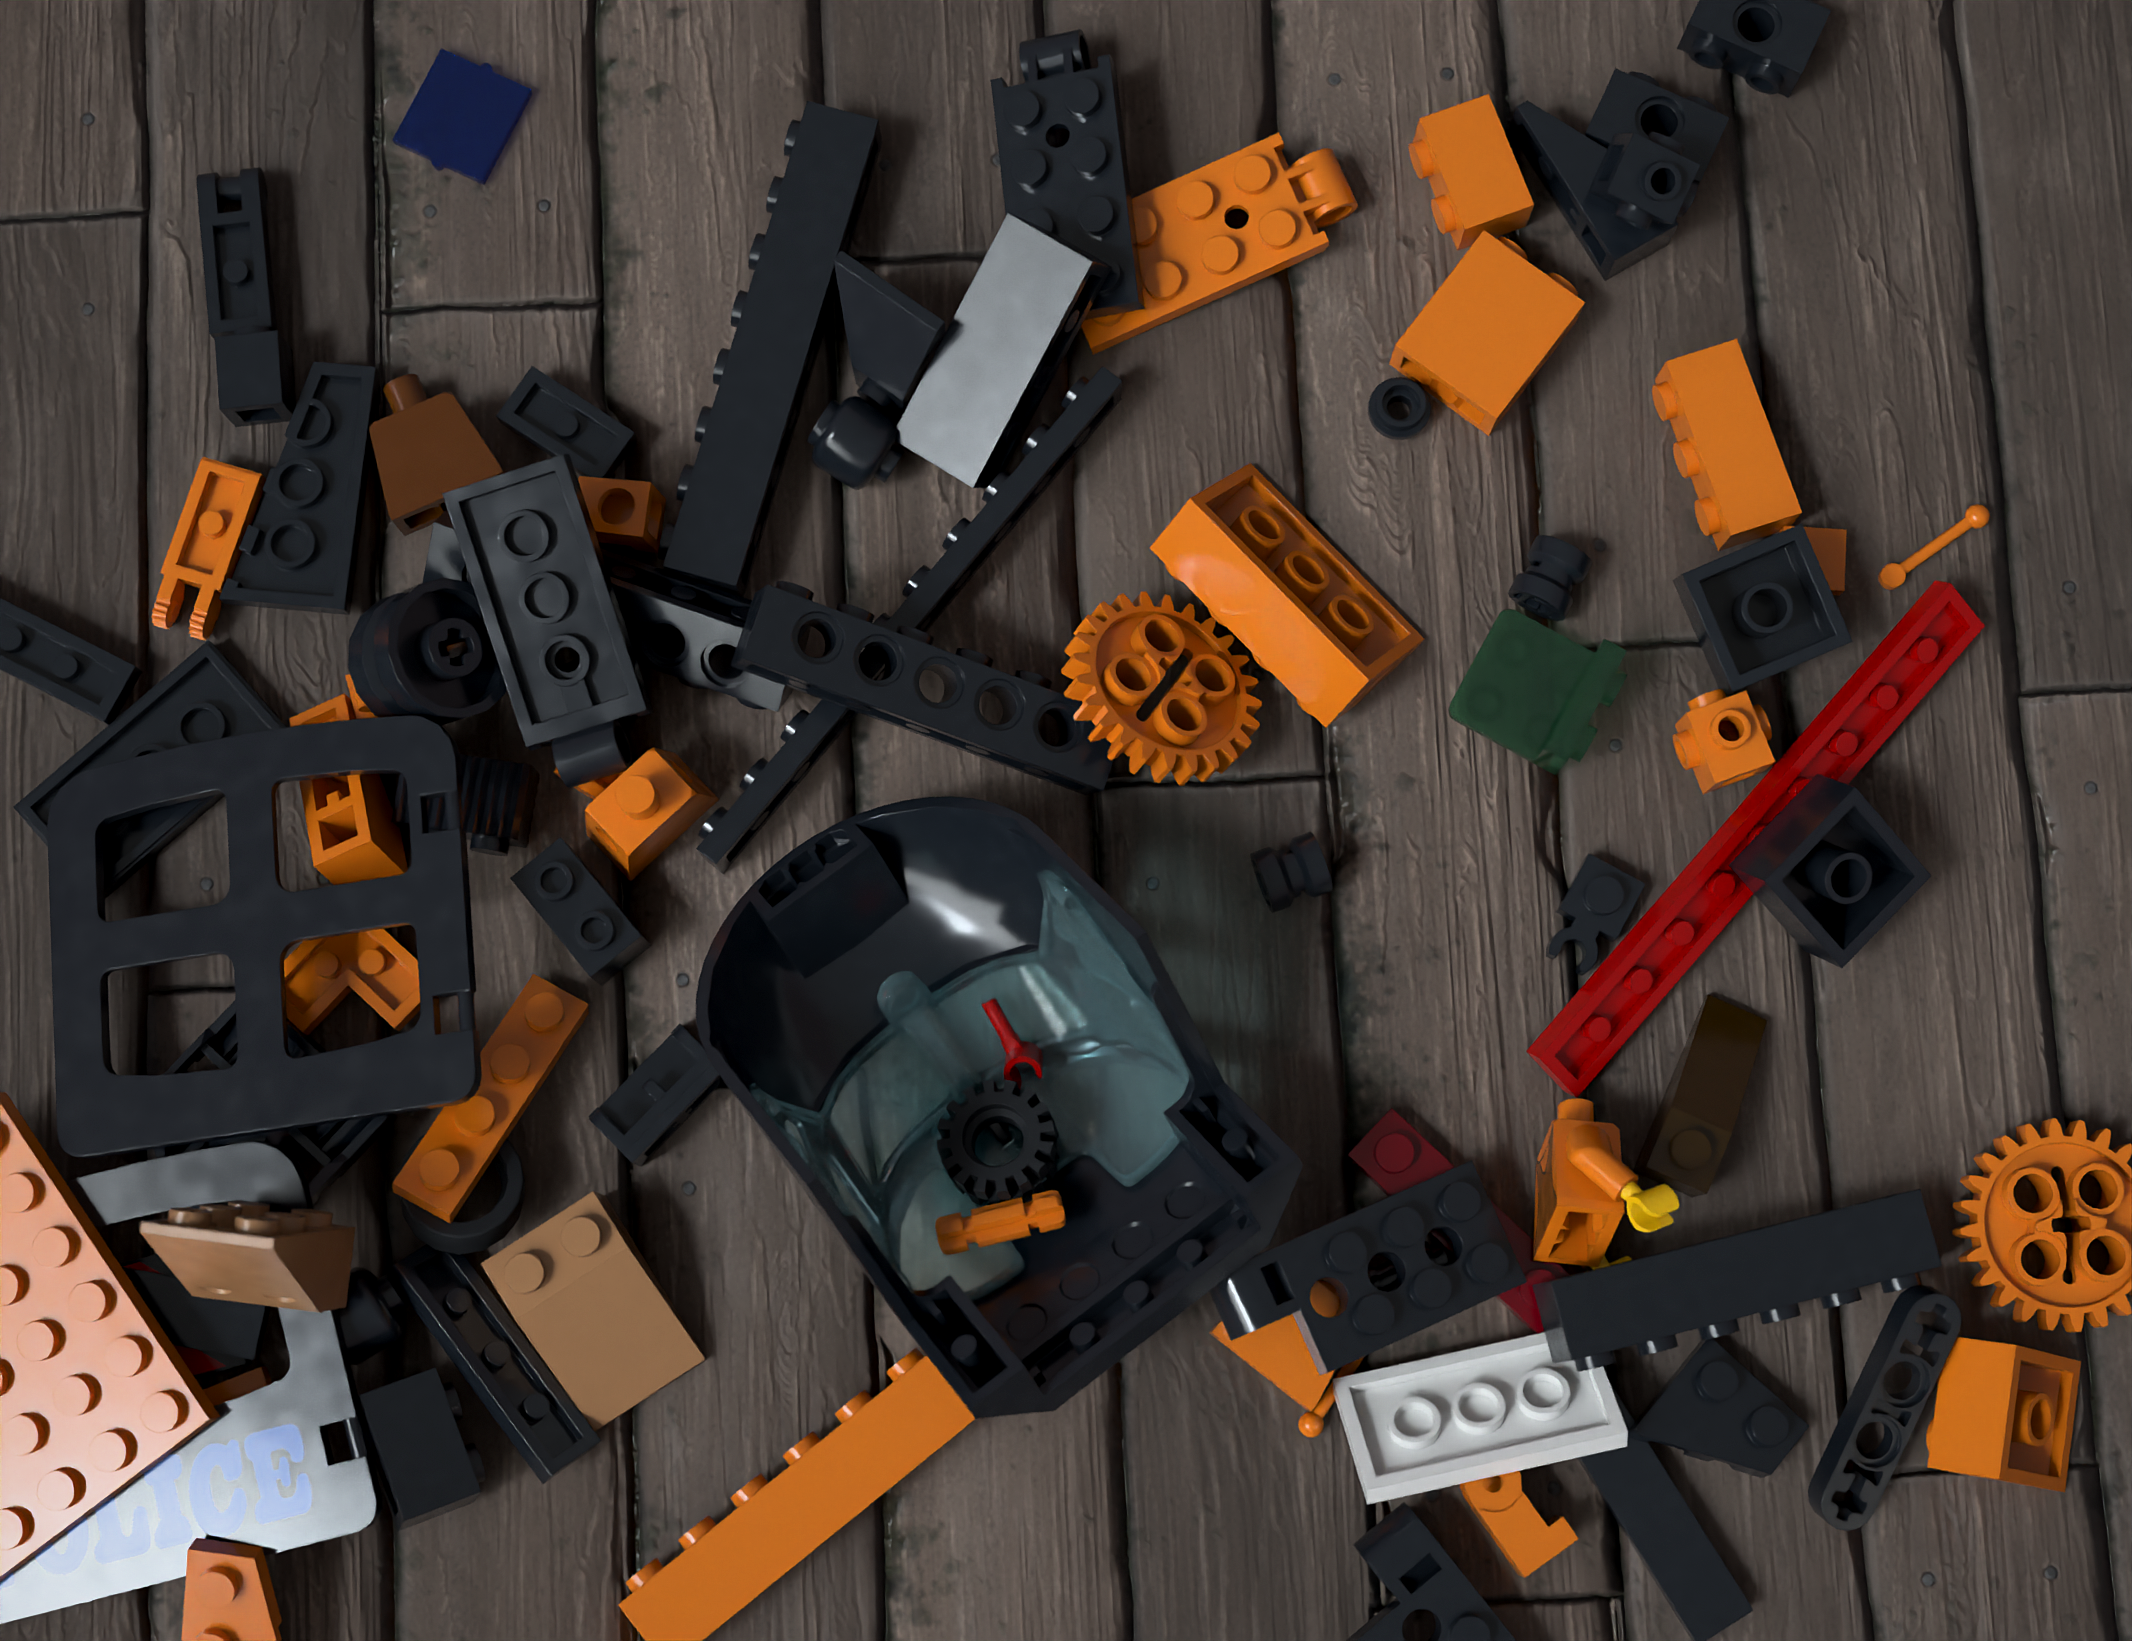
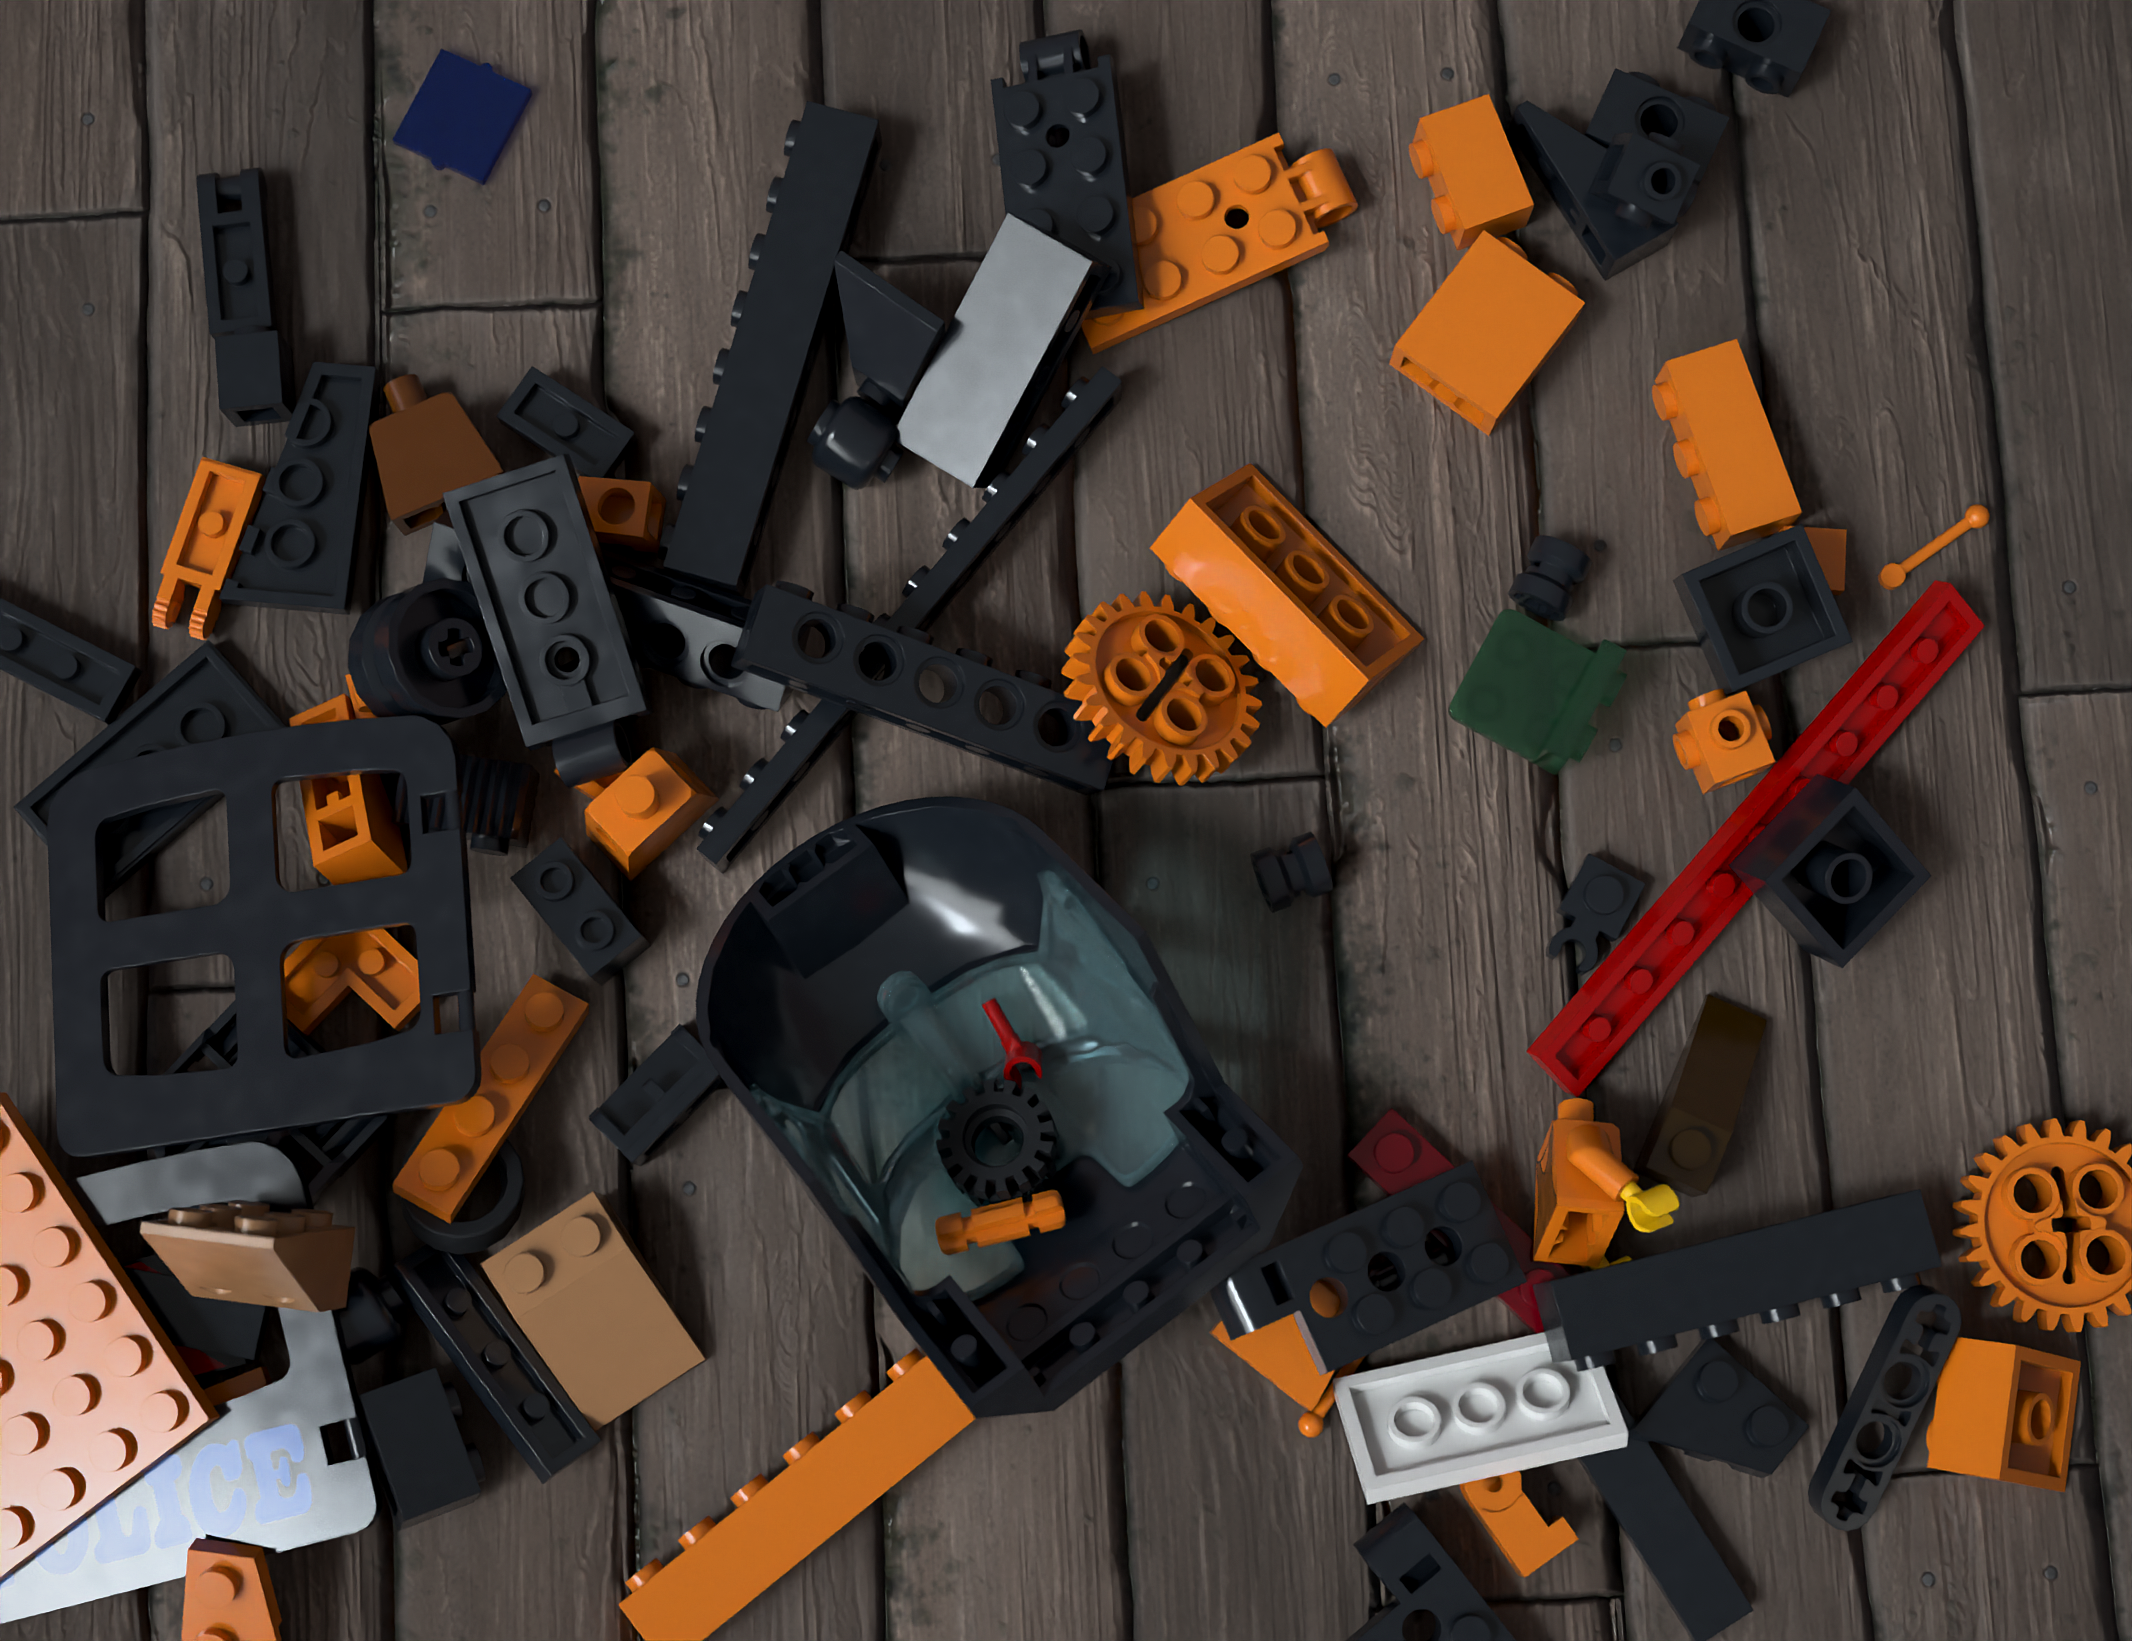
black plate [1368,377,1431,440] -> none

